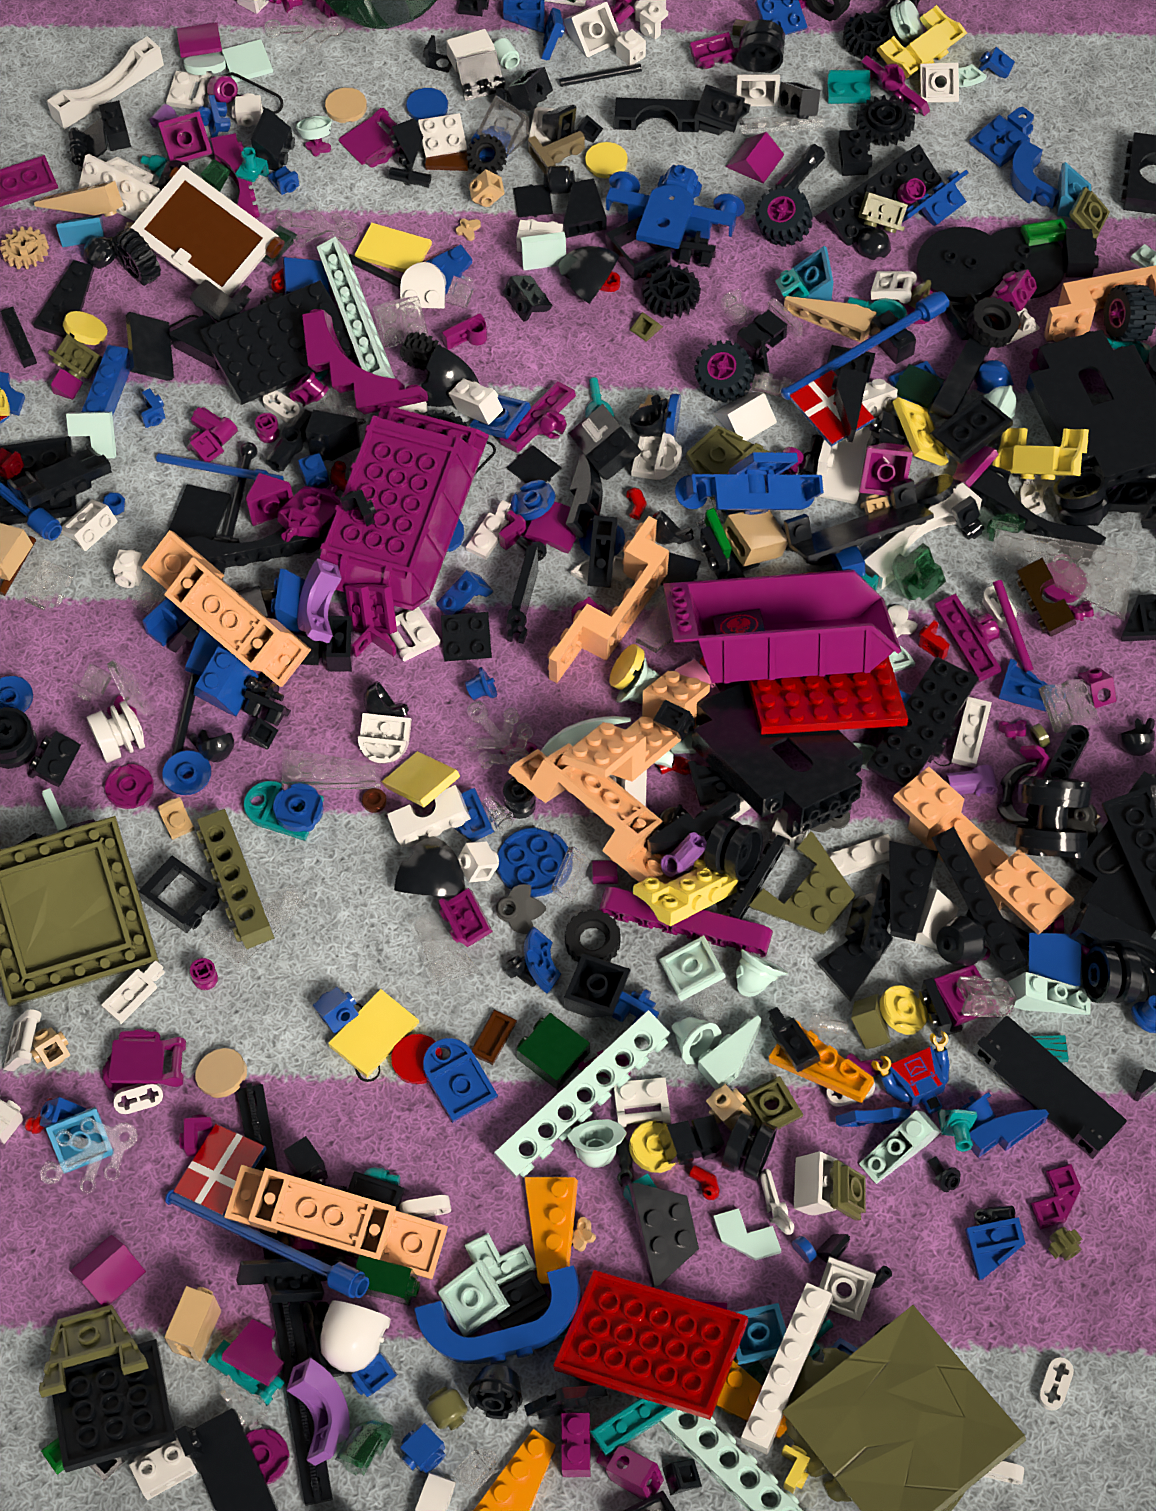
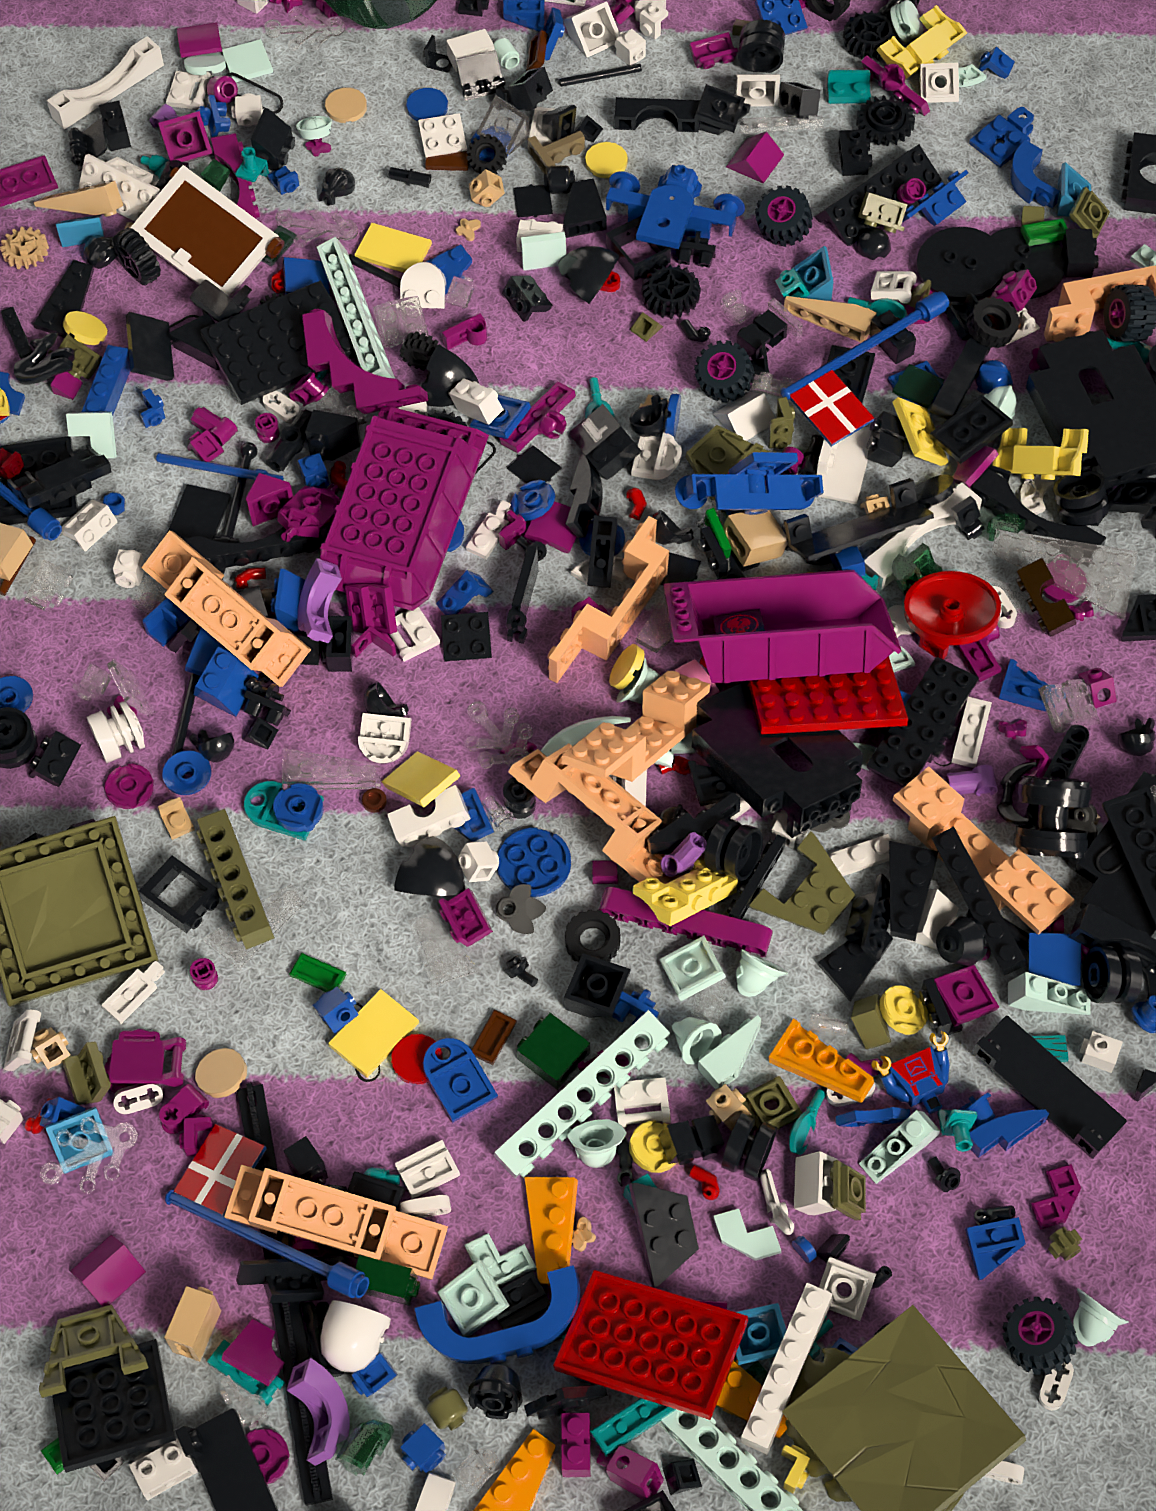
light aqua tile [42,788,68,832] -> none
magenta piece [338,108,397,168] -> none
black bracket [340,489,377,526] -> none
black slope [388,118,423,171] -> none
blue piece [465,667,498,700] -> none
blue tile [524,926,561,994] -> none
clear tile [551,846,591,902] -> none
black bracket [653,700,695,740] -> none
black hinge [768,1007,820,1072] -> none
black axle [775,144,825,190] -> none
black slope [831,368,868,443] -> none
magenta slope [859,443,913,496] -> none
white bracket [862,379,898,417] -> none
clear bracket [957,976,1017,1018] -> none
magenta bar [993,579,1034,672] -> none
olive tile [1030,723,1050,748] -> none
none -> black piece [14,333,75,385]
none -> olive bracket [62,1041,111,1105]
none -> magenta piece [159,1084,209,1134]
none -> red arm [234,567,266,589]
none -> green tile [289,953,347,992]
none -> black piece [319,167,355,207]
none -> white plate [395,1140,460,1199]
none -> reddish brown tile [526,30,548,71]
none -> black arm [680,319,711,343]
none -> olive bracket [768,397,795,449]
none -> teal piece [789,1089,826,1155]
none -> red dish [904,571,1001,645]
none -> black wheel [1002,1297,1078,1375]
none -> olive slope [1021,206,1045,227]
none -> light aqua piece [1073,1288,1129,1346]
none -> white brick [1079,1031,1123,1073]

